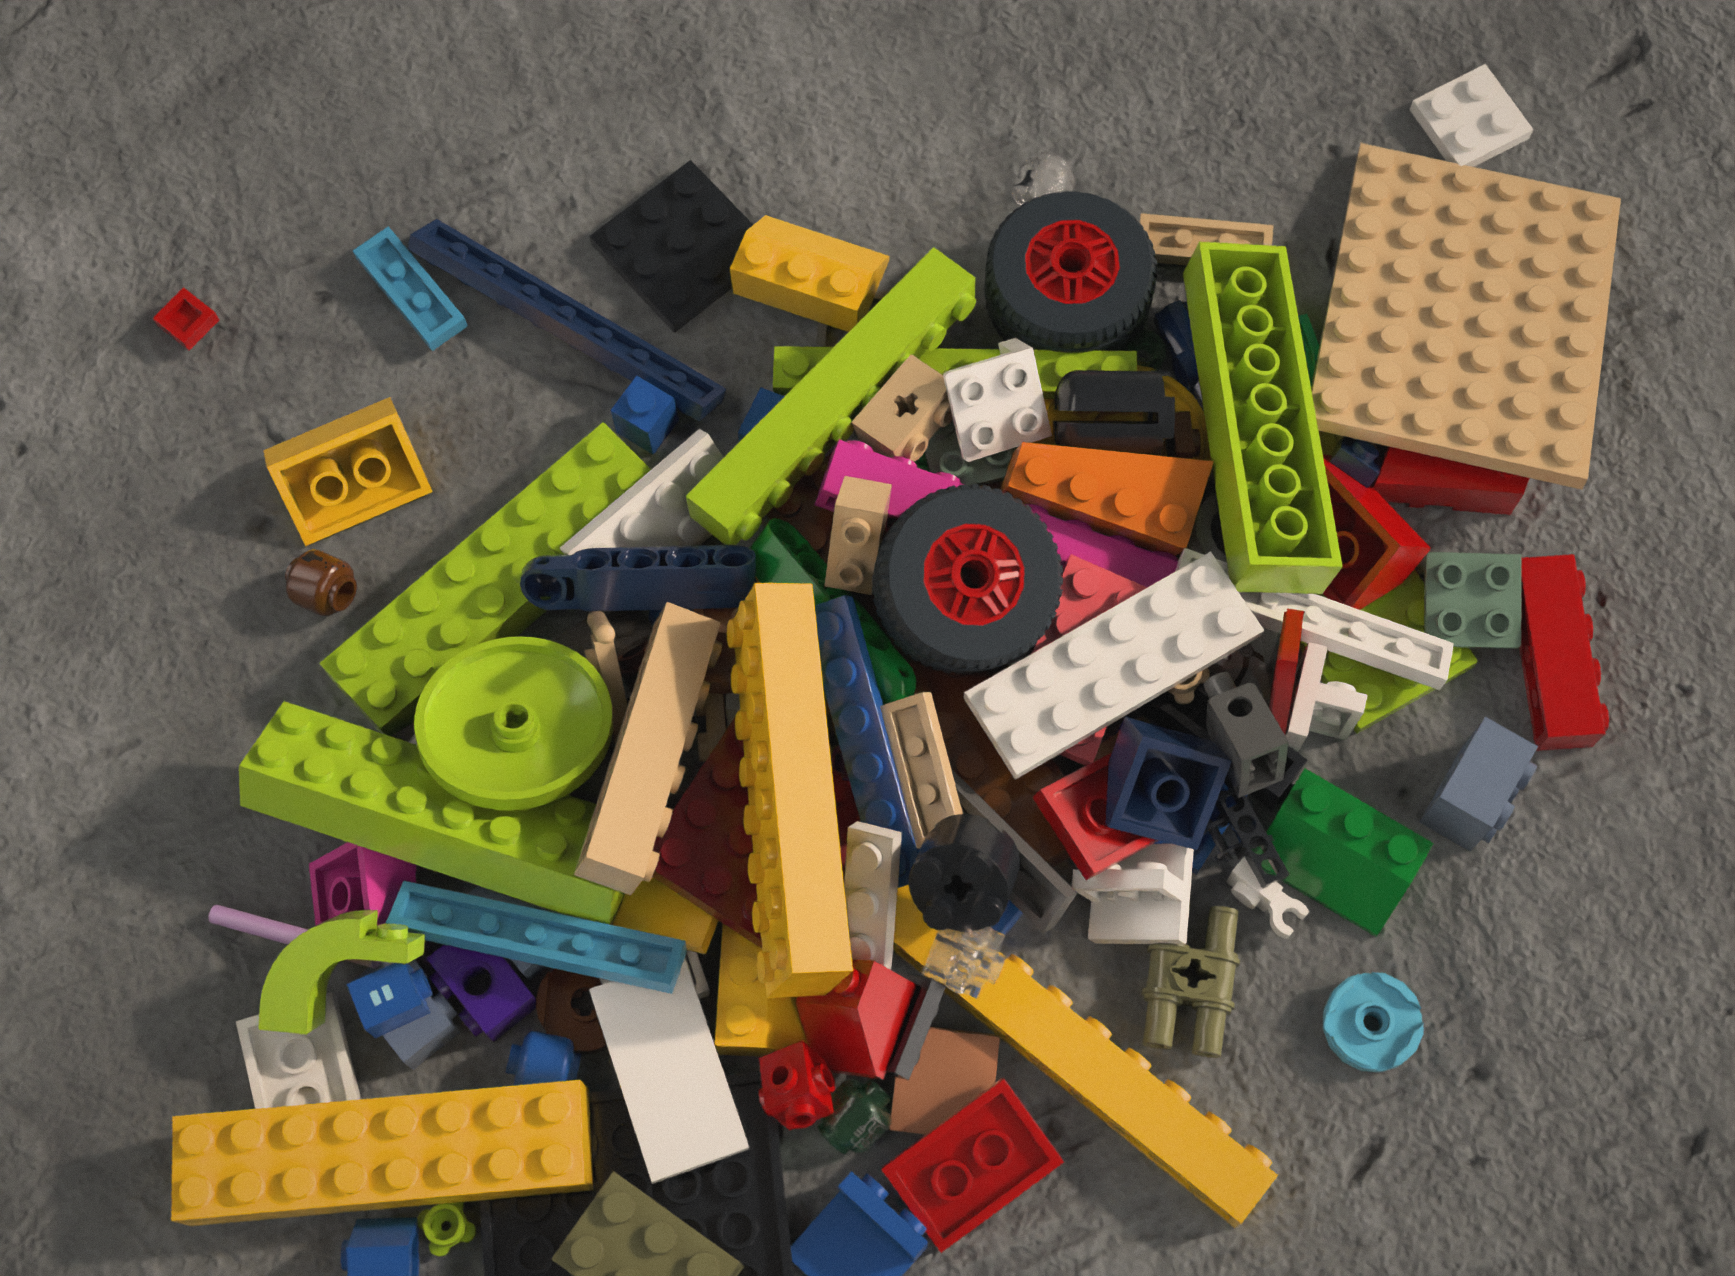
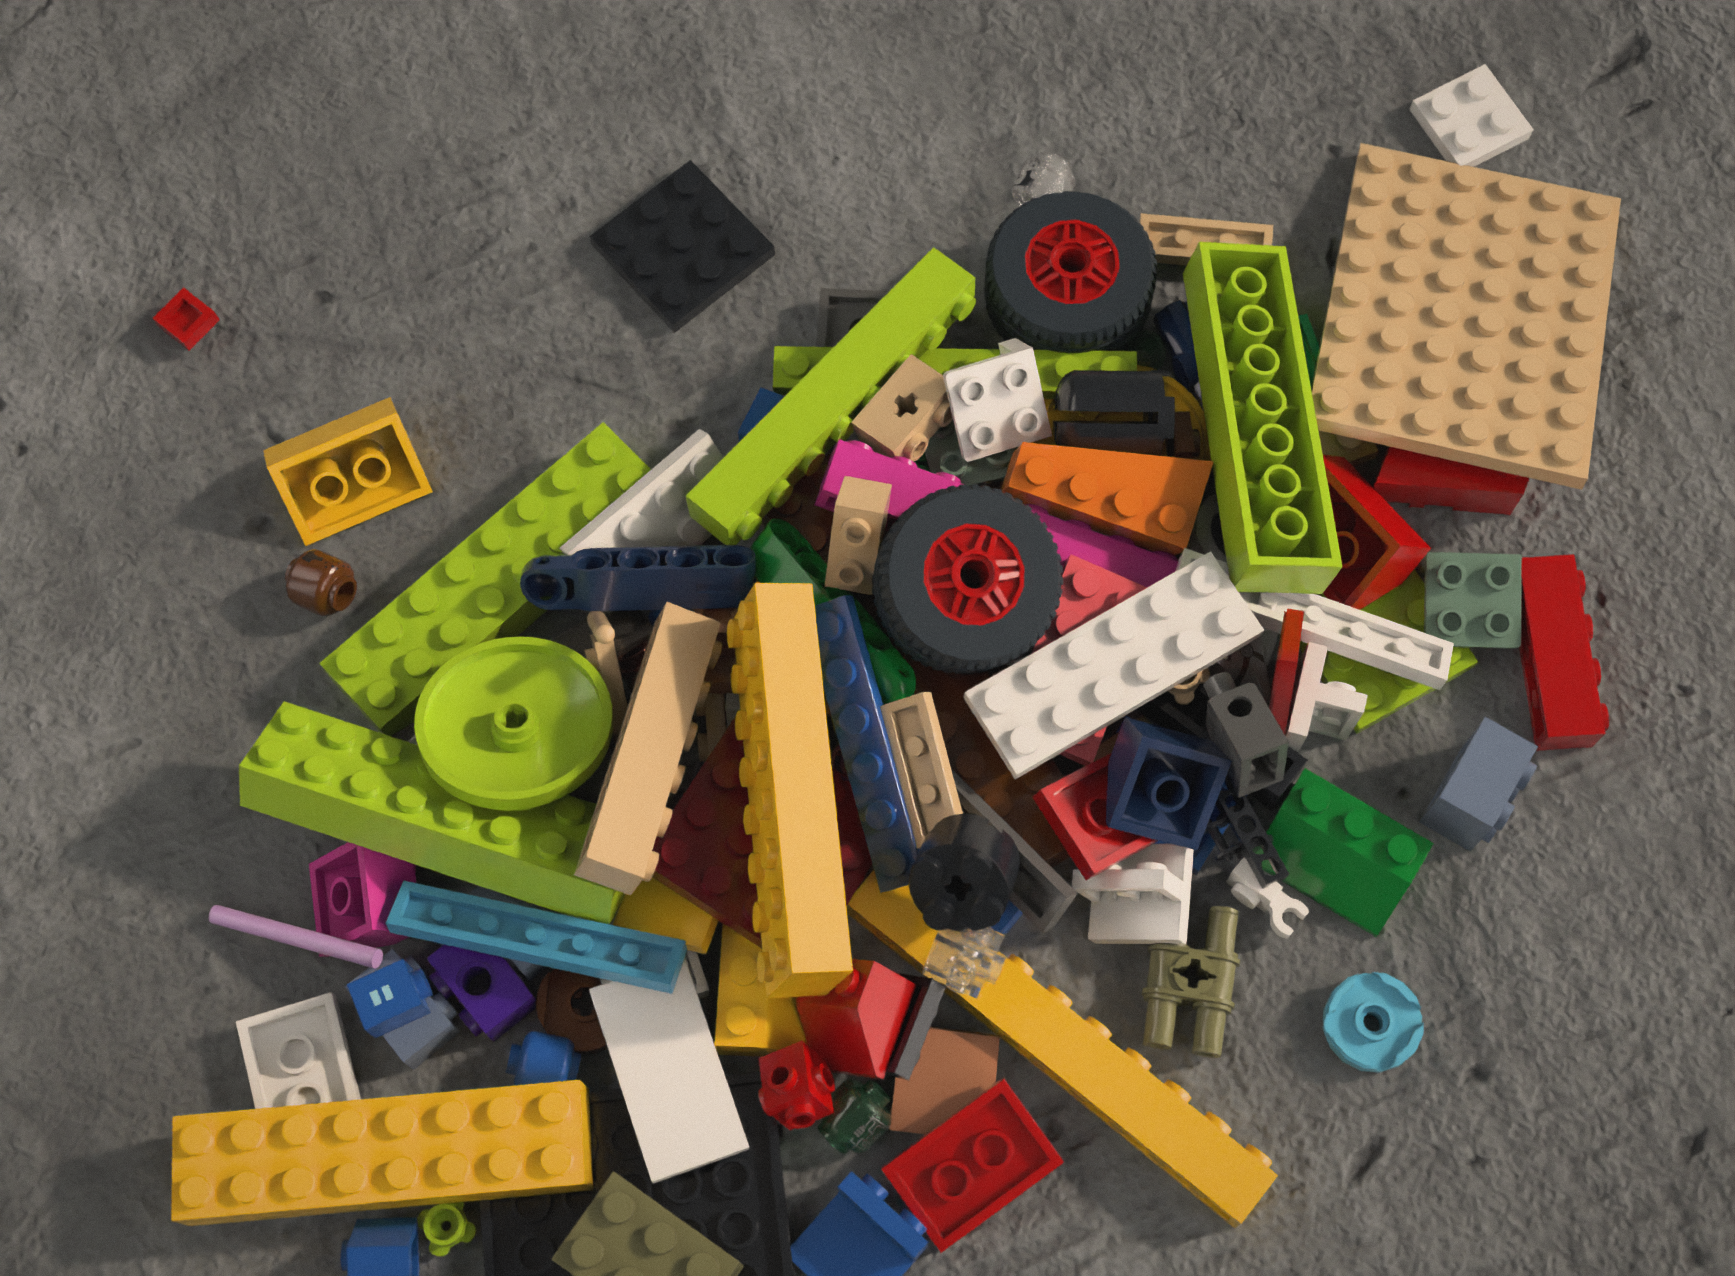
lime arch [258,910,425,1034] -> none
dark azure plate [353,226,468,351] -> none
dark blue plate [408,219,727,421] -> none
blue brick [610,375,679,455] -> none
yellow slope [730,215,889,332] -> none
white plate [844,821,902,970] -> none
dark blue plate [1330,436,1383,488] -> none

